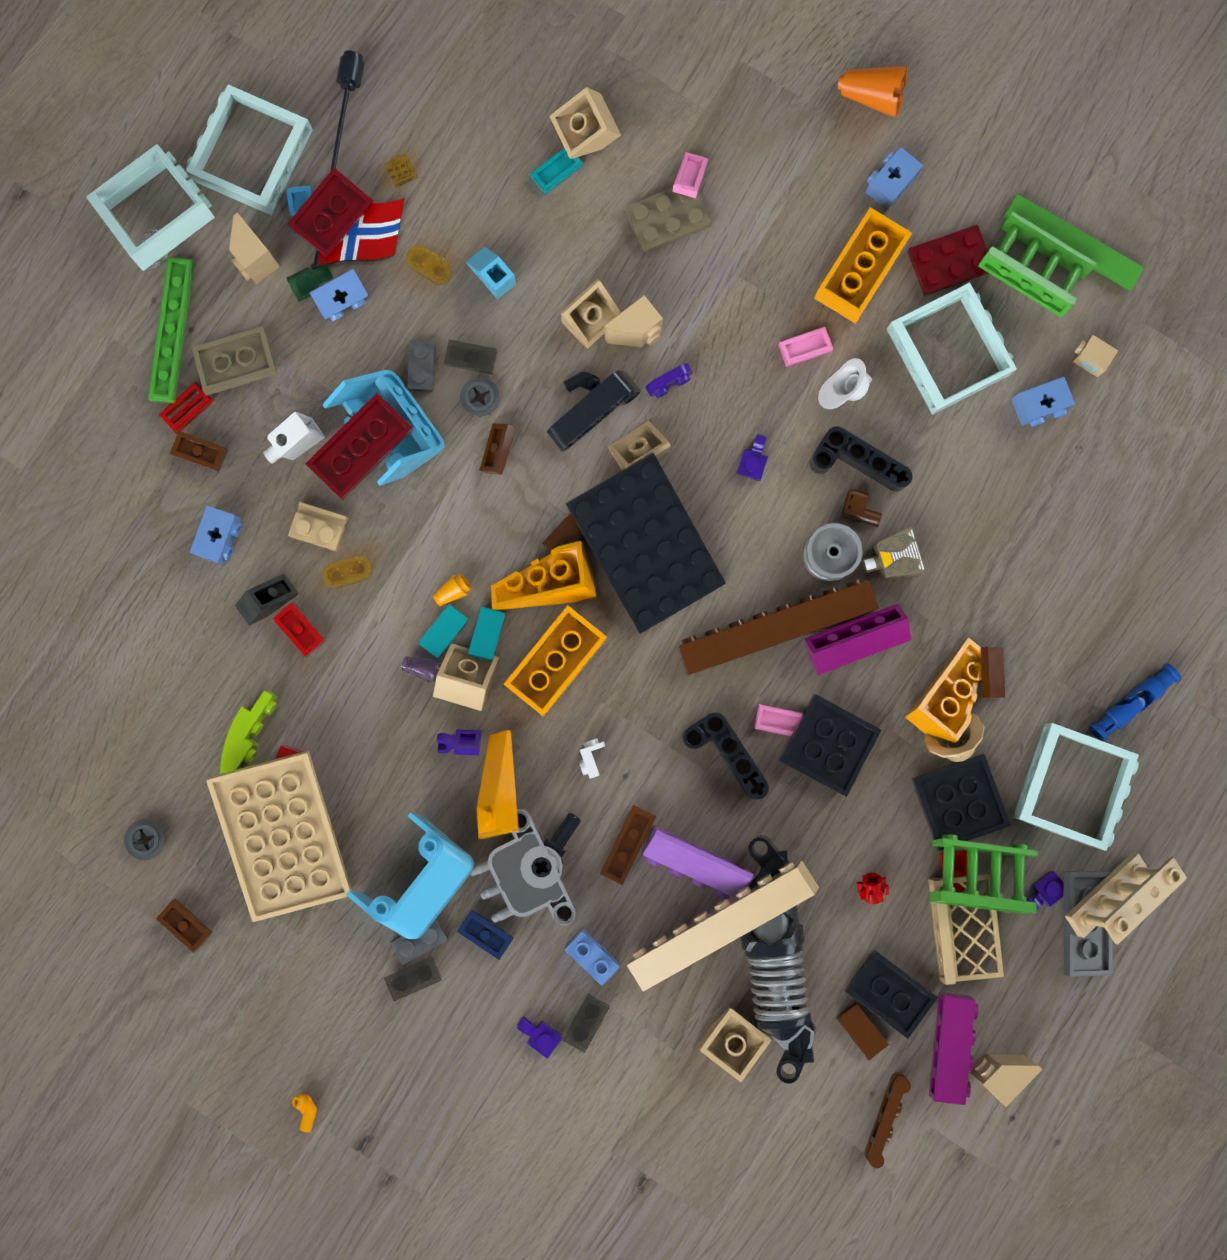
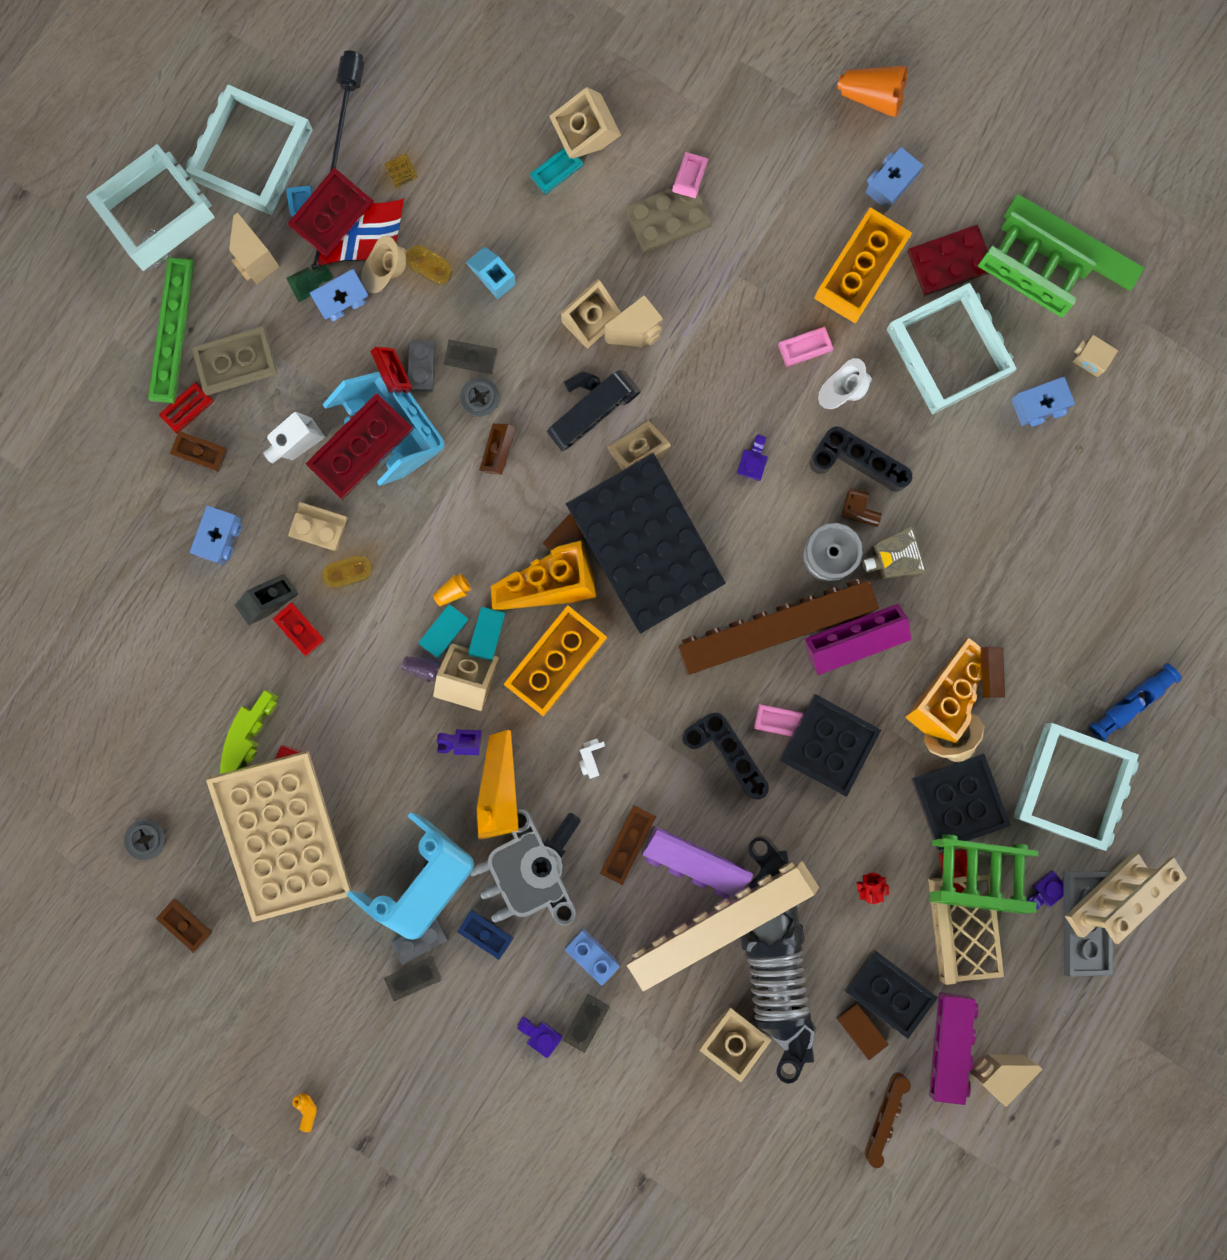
dark purple plate [645,363,693,398] -> none
none -> tan piece [361,236,407,293]
none -> red tile [370,346,412,394]

